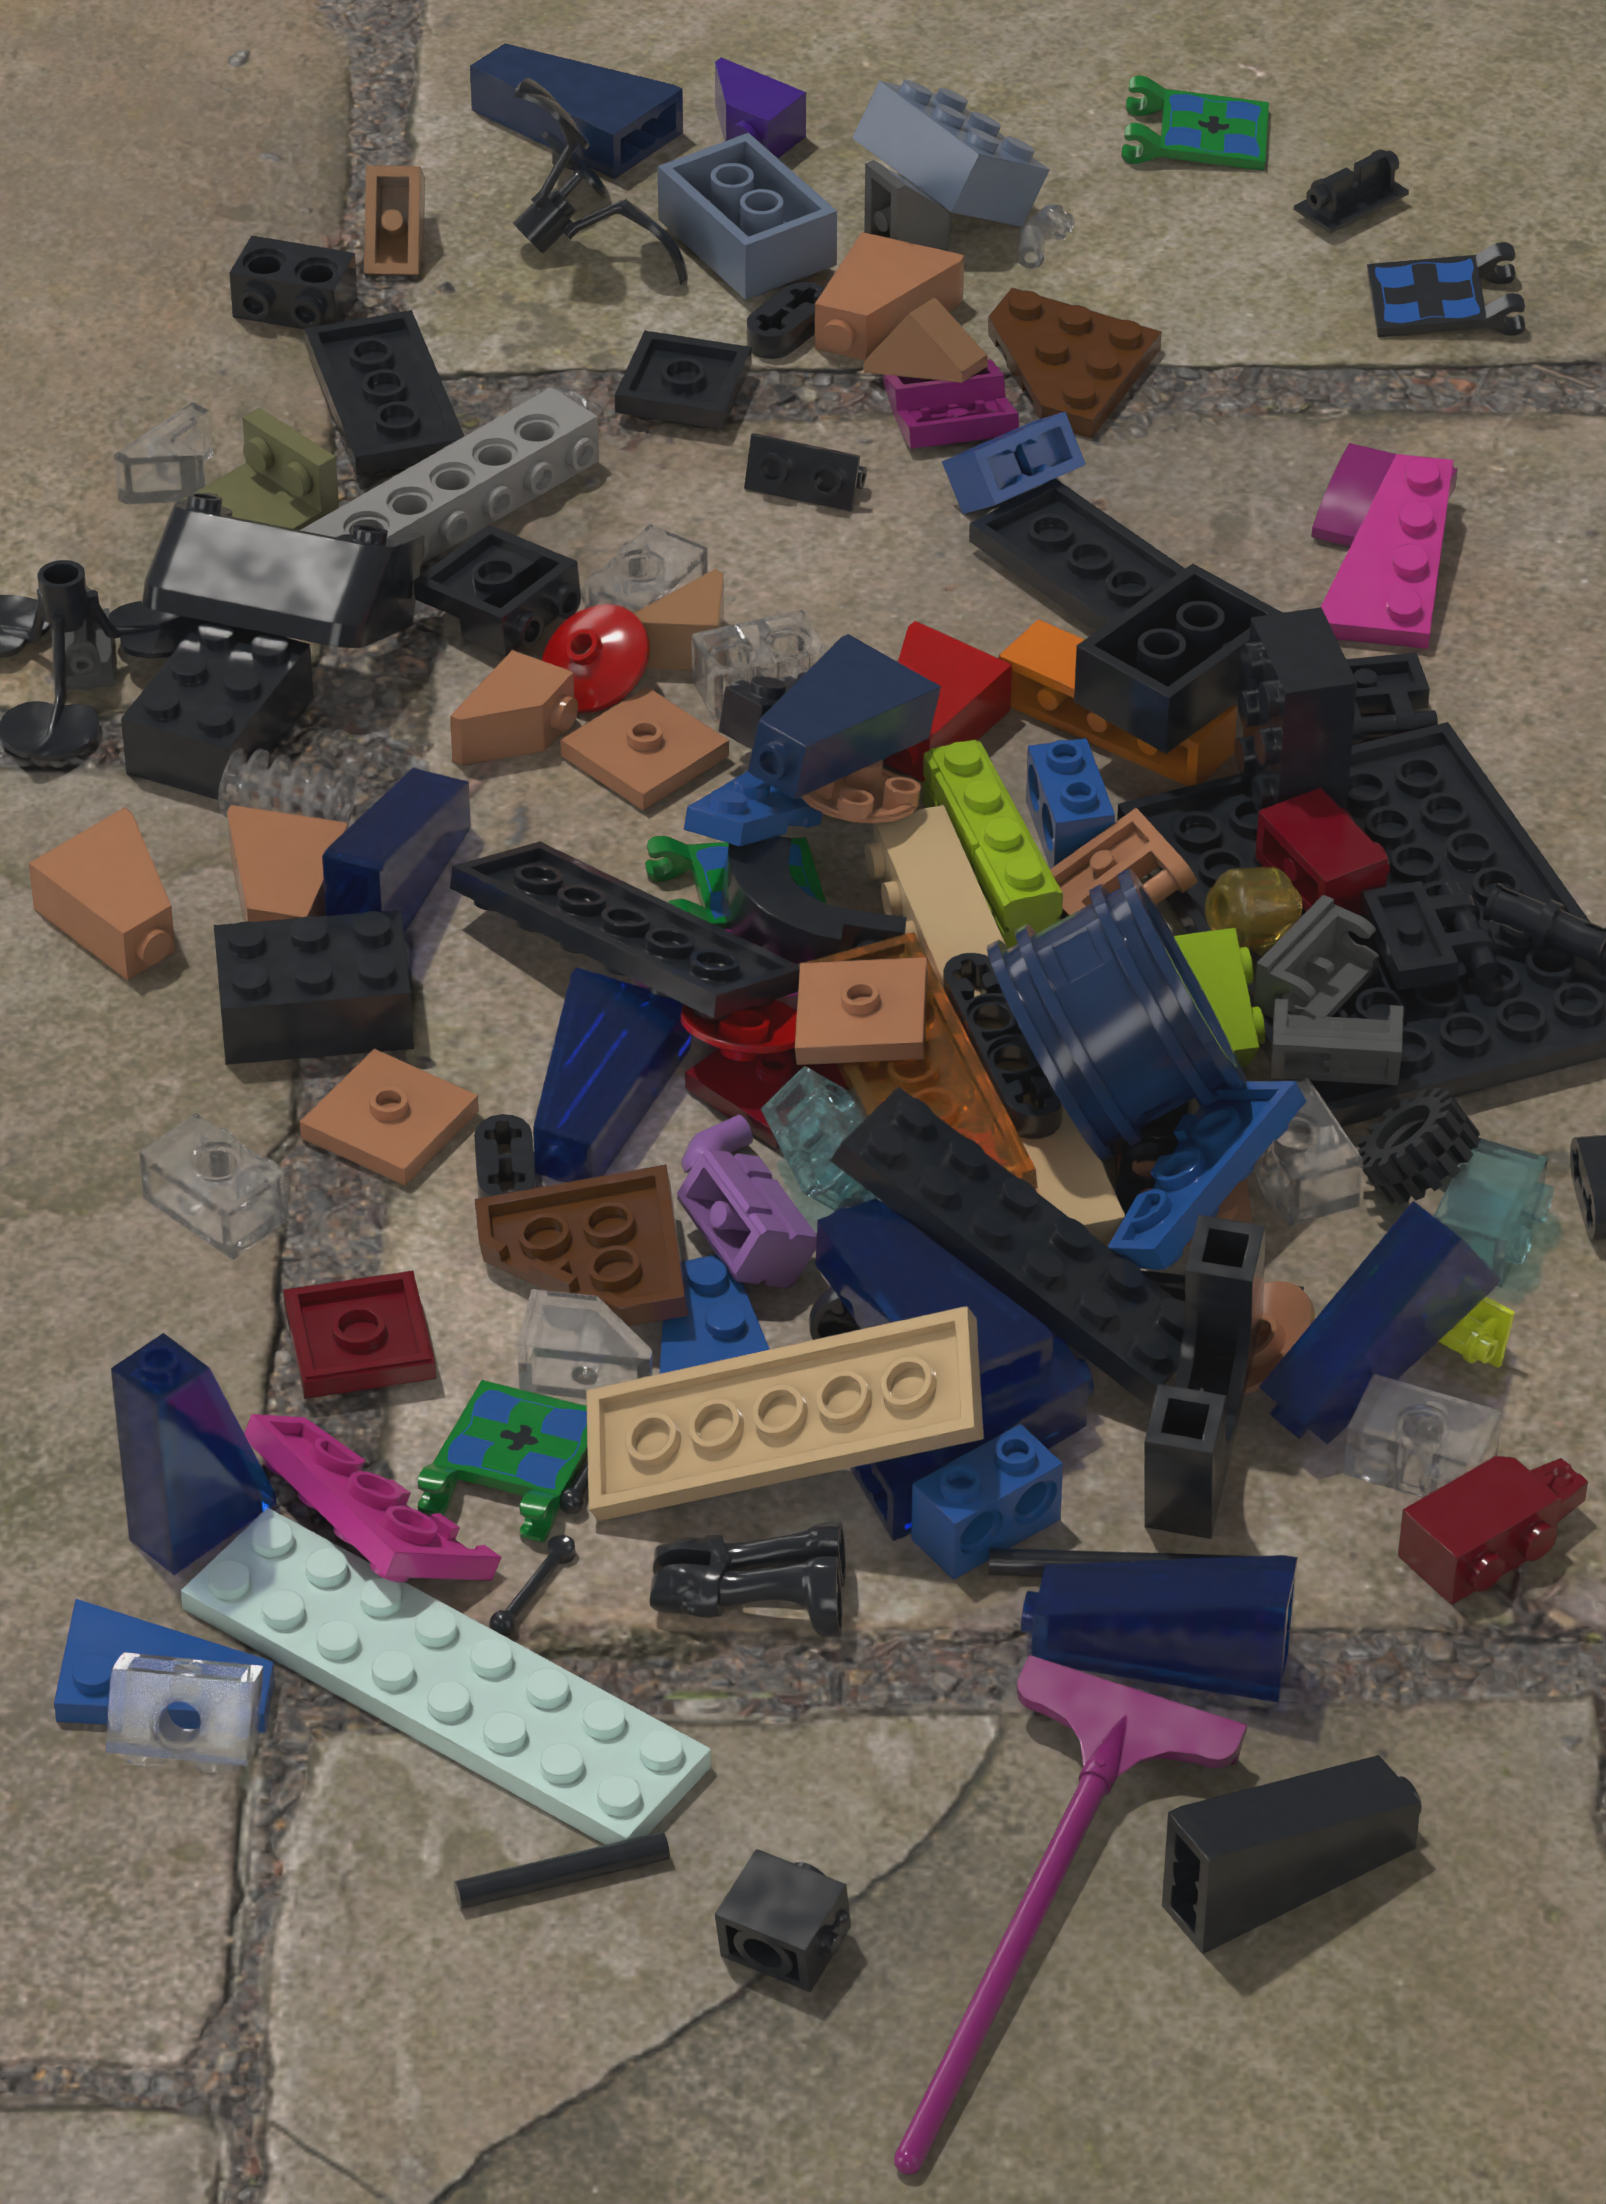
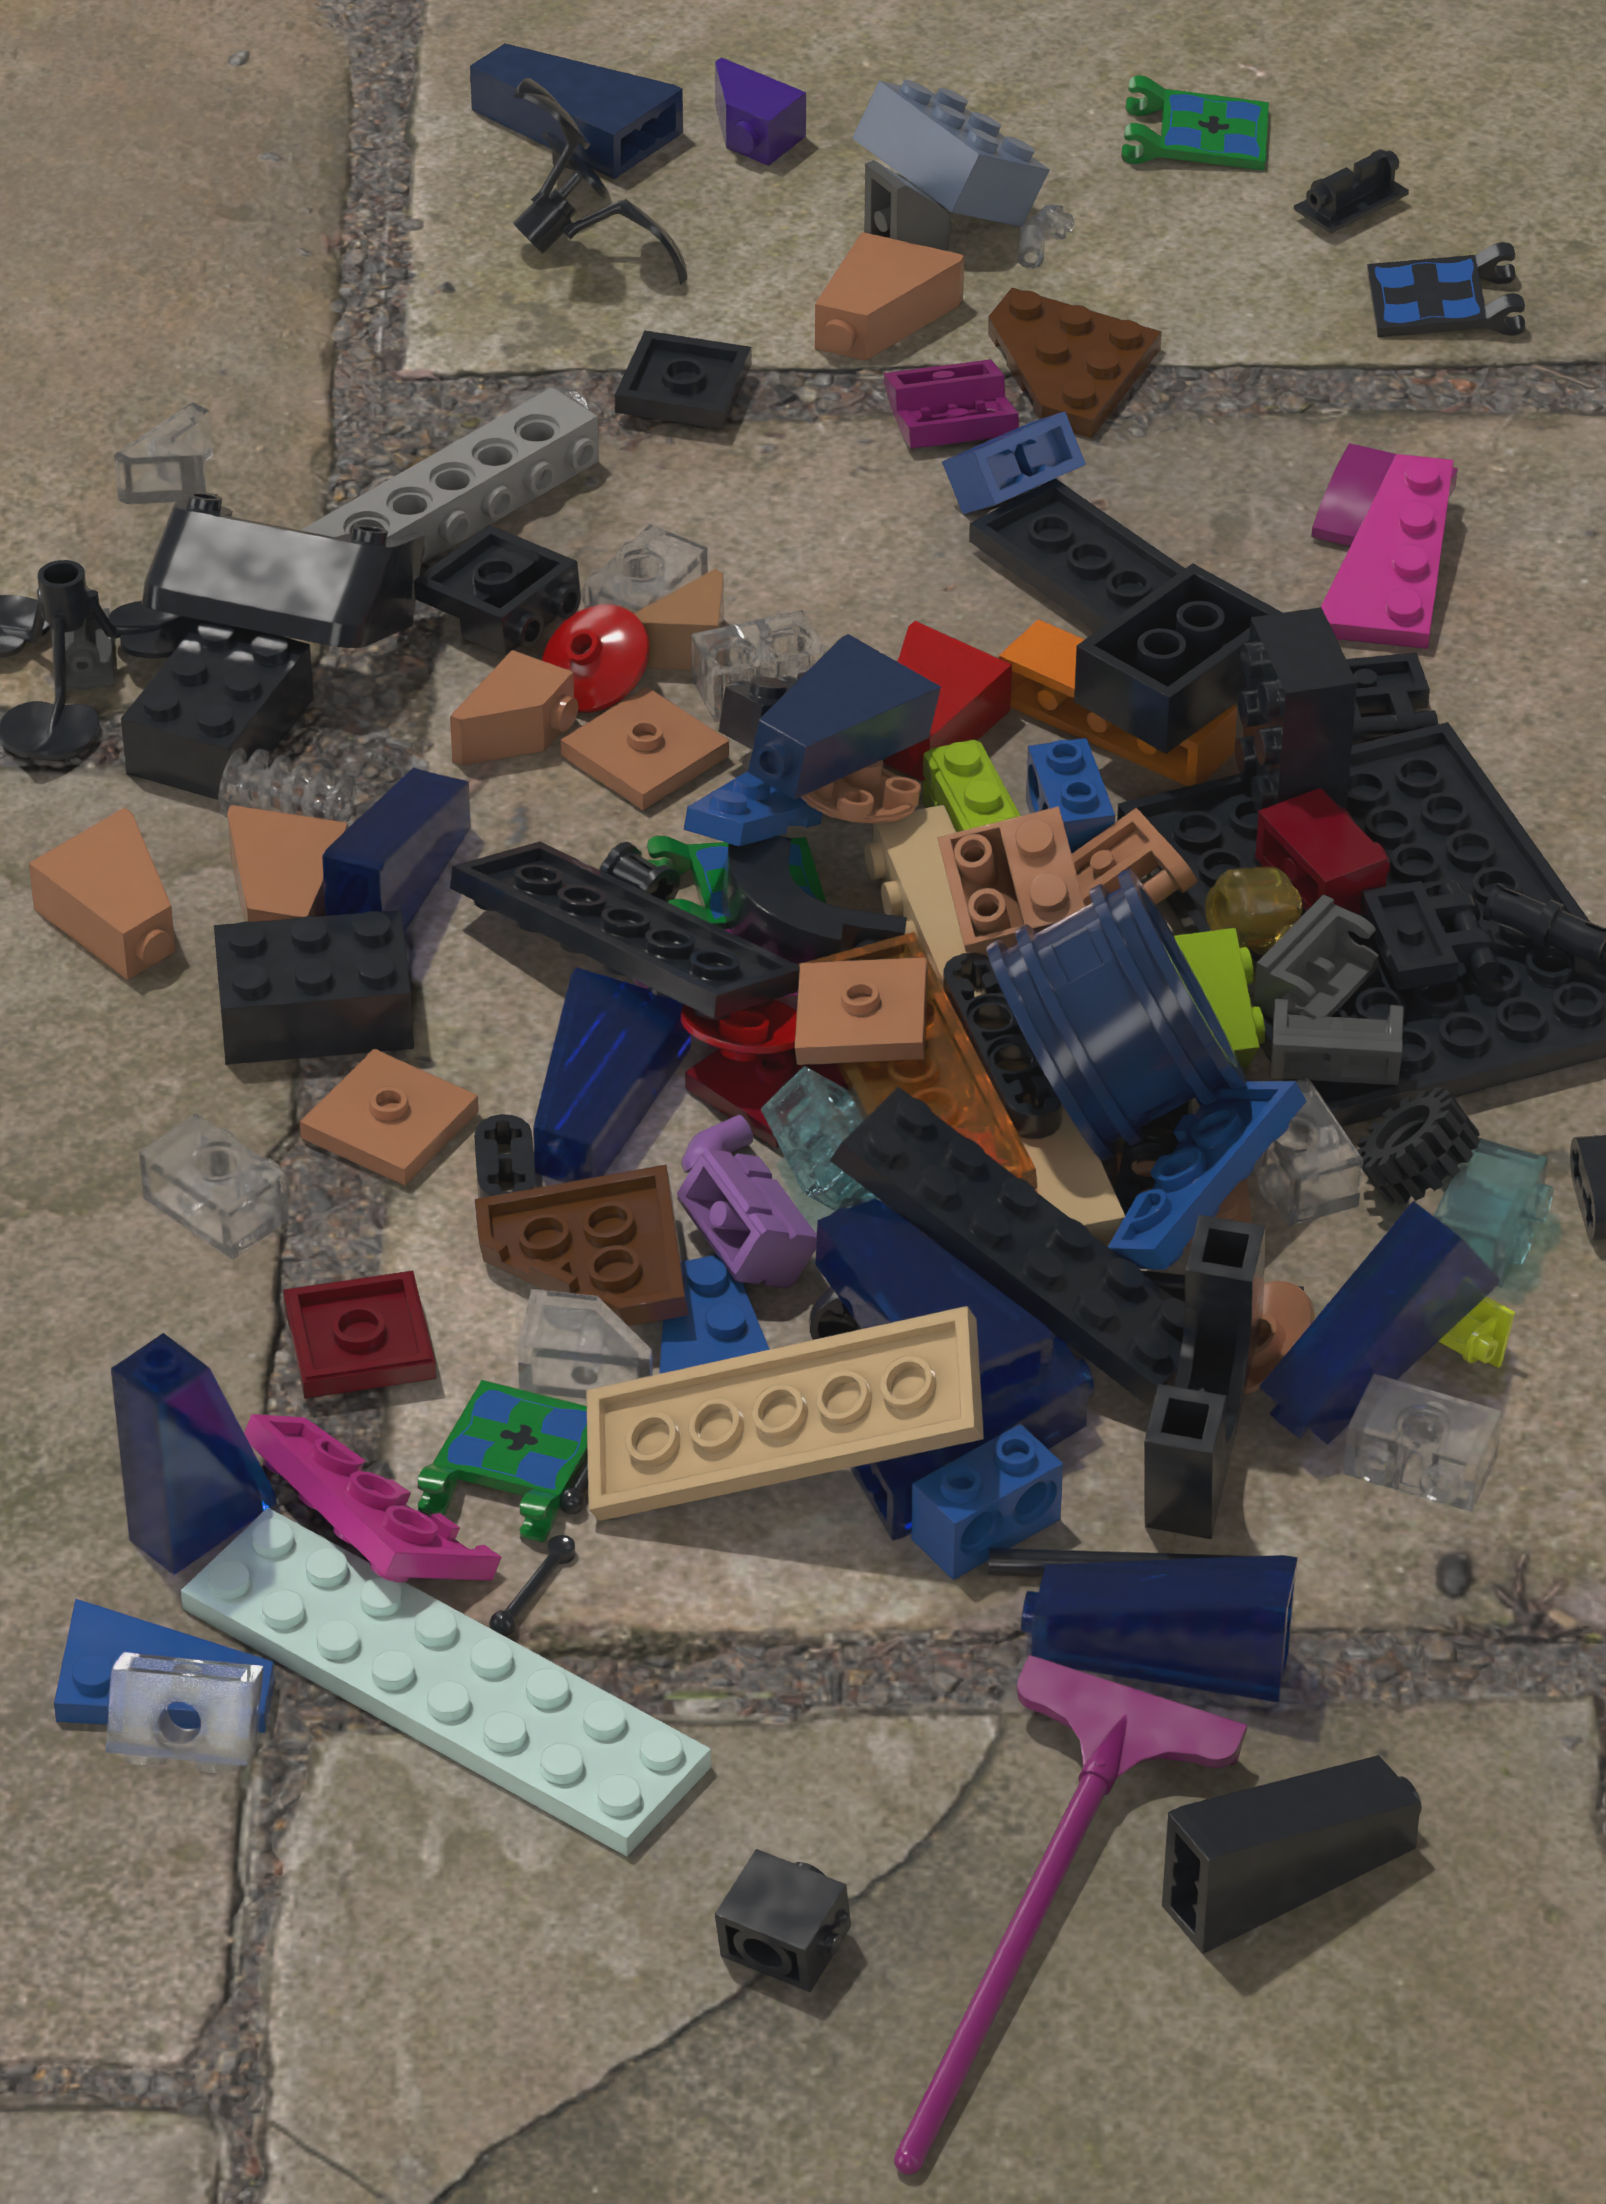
olive bracket [180,408,339,530] -> none
black brick [229,235,358,329] -> none
black plate [304,310,464,475] -> none
medium nougat slope [364,165,426,276] -> none
black bar [454,1831,670,1909] -> none
black piece [649,1522,846,1638] -> none
sand blue brick [657,133,837,300] -> none
black hinge [744,433,867,511] -> none
black beam [747,282,825,359] -> none
medium nougat slope [863,297,988,383] -> none
dark red hinge [1398,1456,1588,1605] -> none
none -> black bush [599,842,680,902]
none -> nougat slope [937,806,1085,955]

